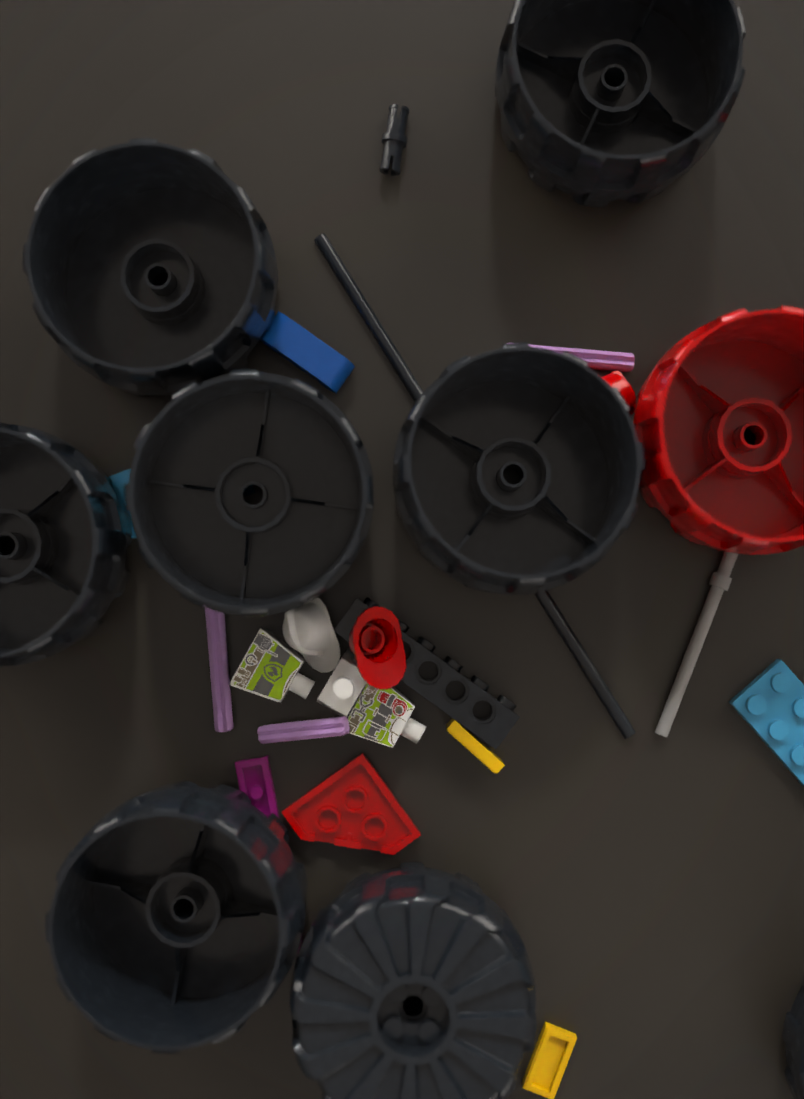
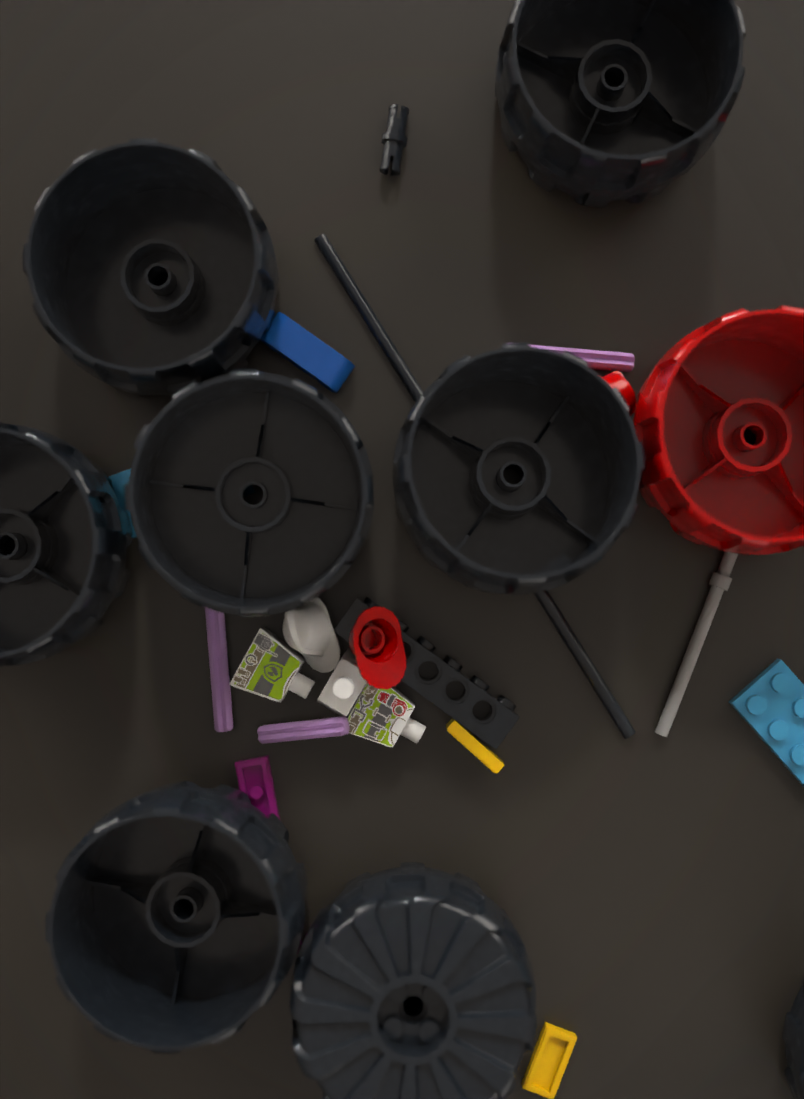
red plate [281,752,421,855] -> none

